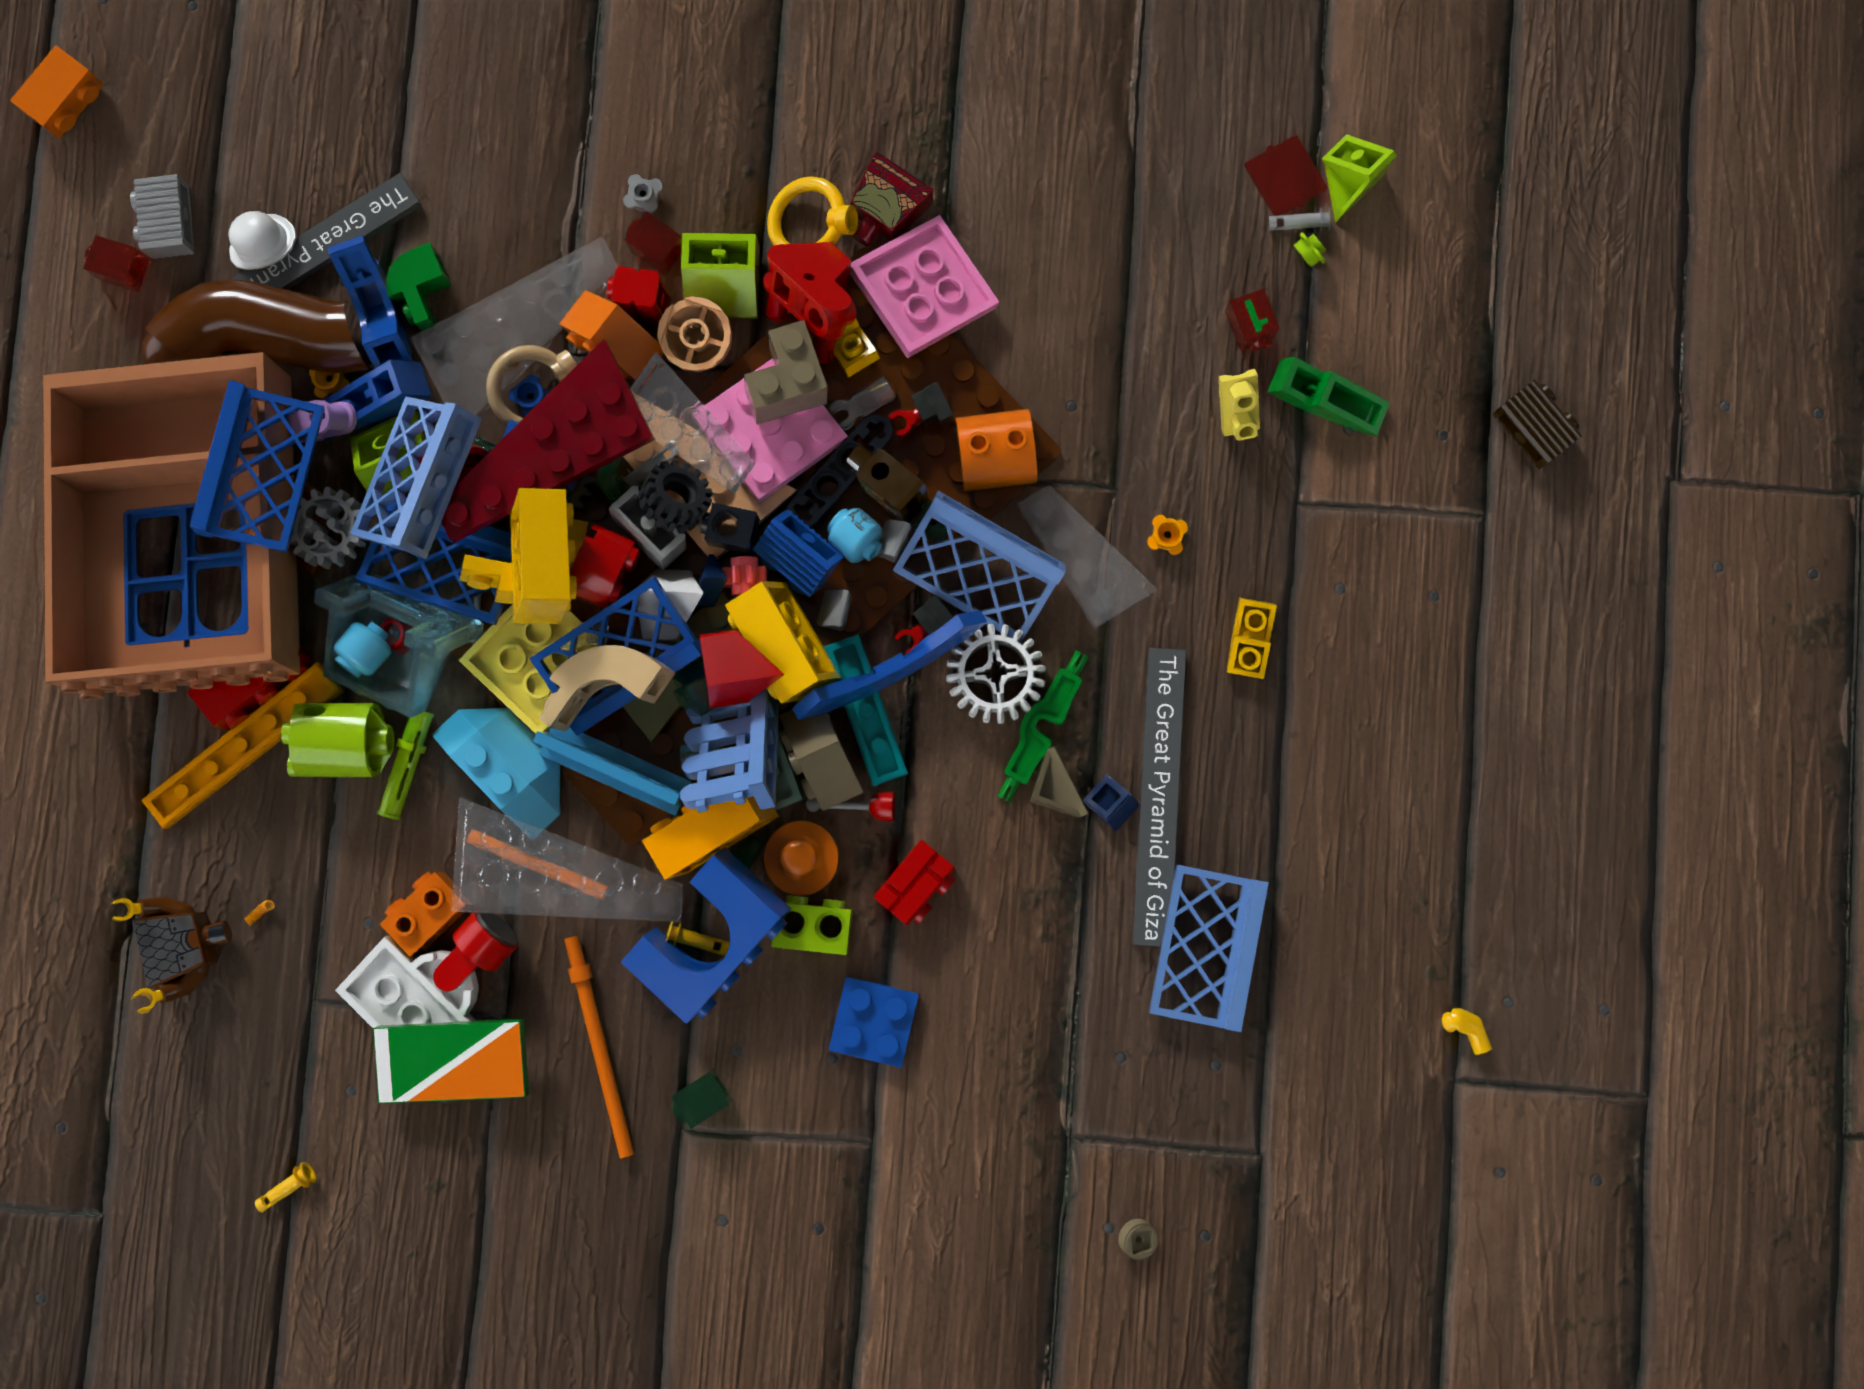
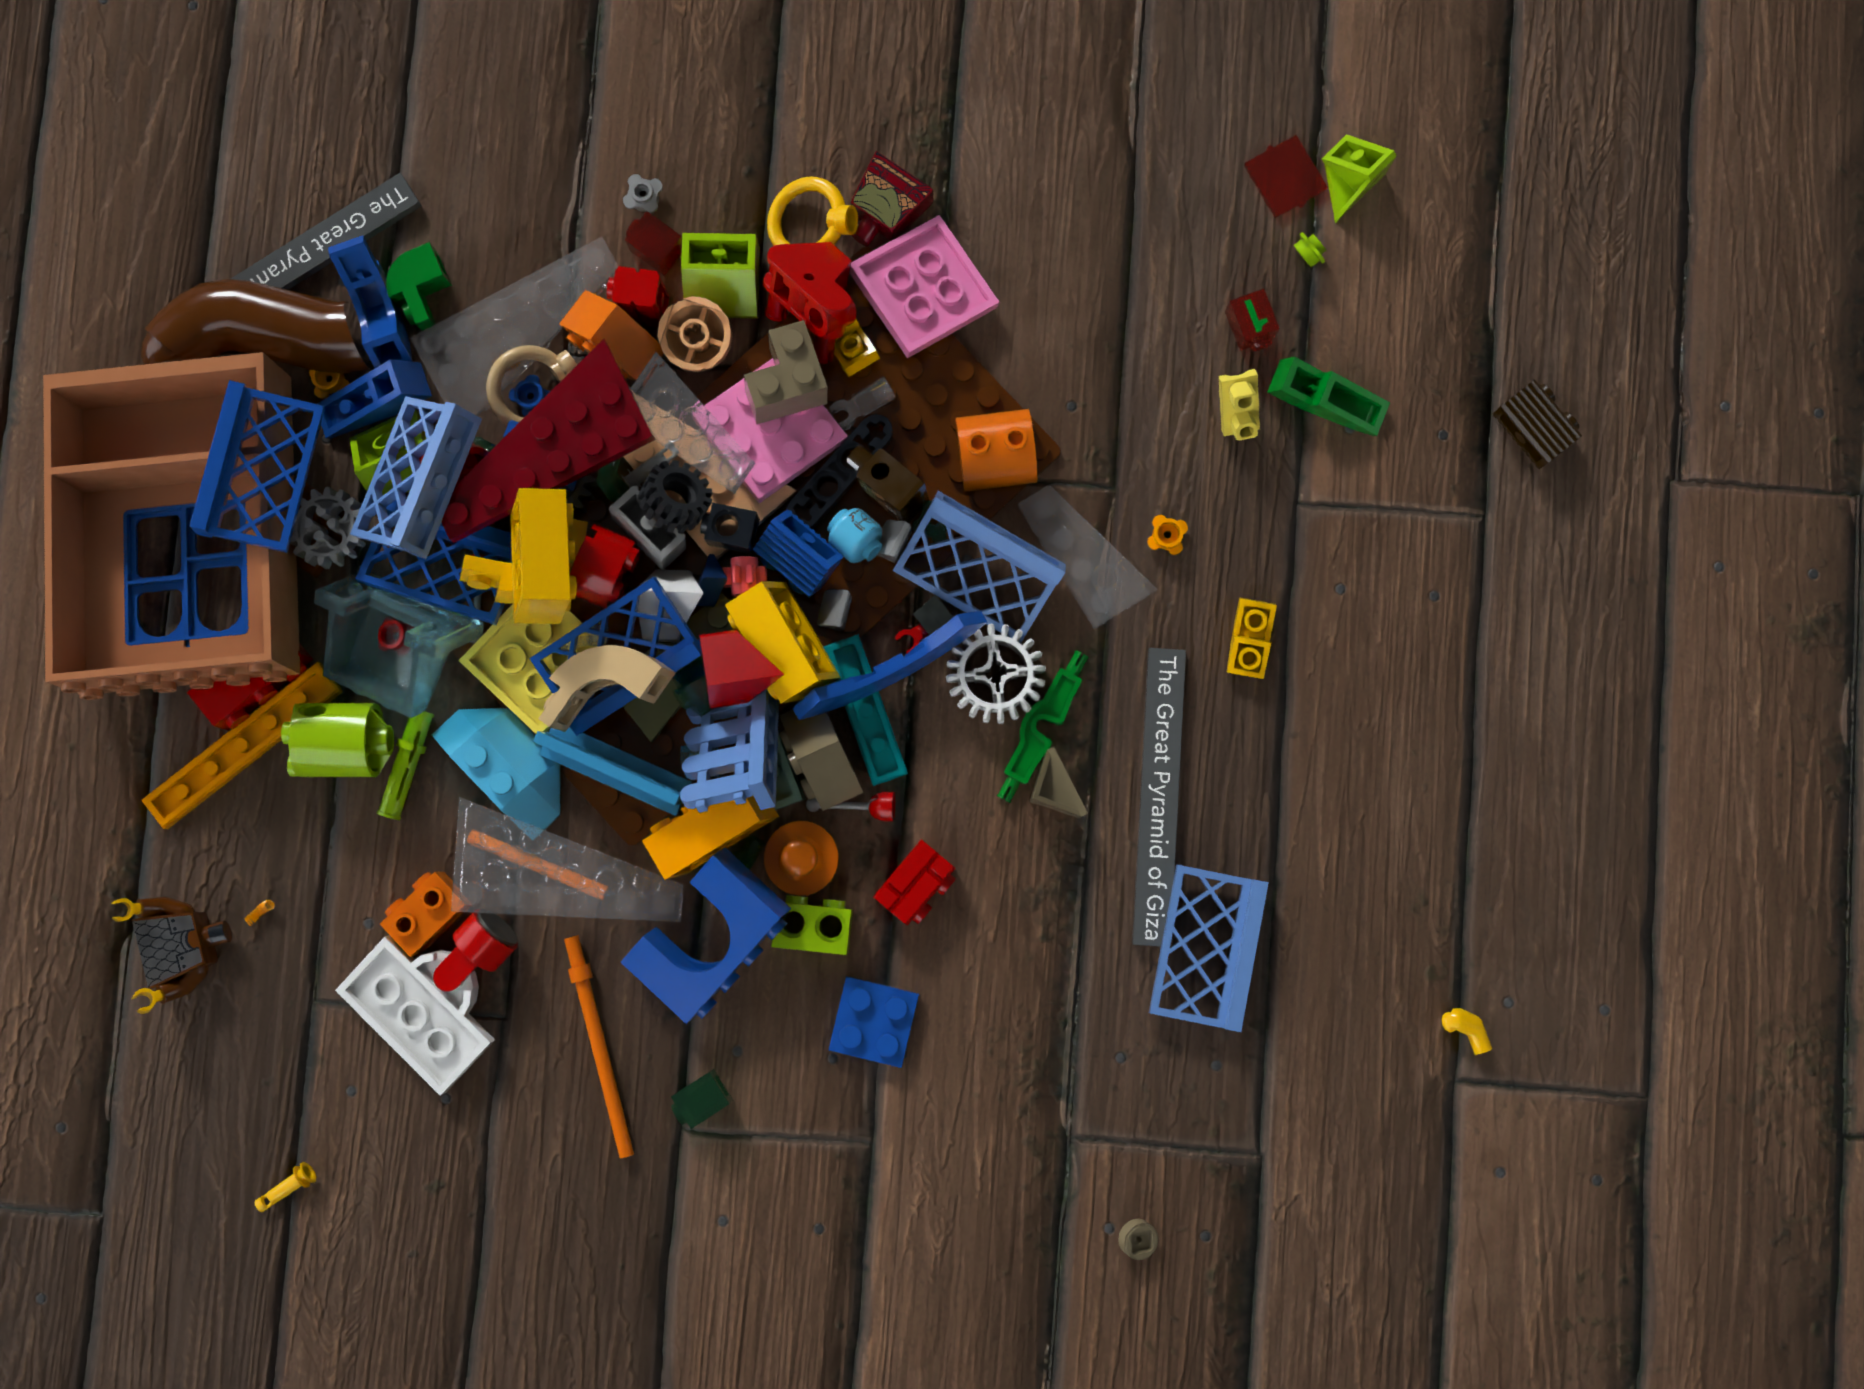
orange brick [10,45,104,139] -> none
clear red brick [83,235,151,293] -> none
light grey brick [130,174,195,259] -> none
white hat [228,211,296,270] -> none
lavender piece [288,400,357,443] -> none
medium azure head [334,622,391,678] -> none
tile [373,1019,529,1103] -> none
yellow piece [666,921,730,956] -> none
pearl dark grey piece [889,382,955,438] -> none
dark blue slope [1082,774,1139,831] -> none
light grey piece [1269,207,1331,232] -> none

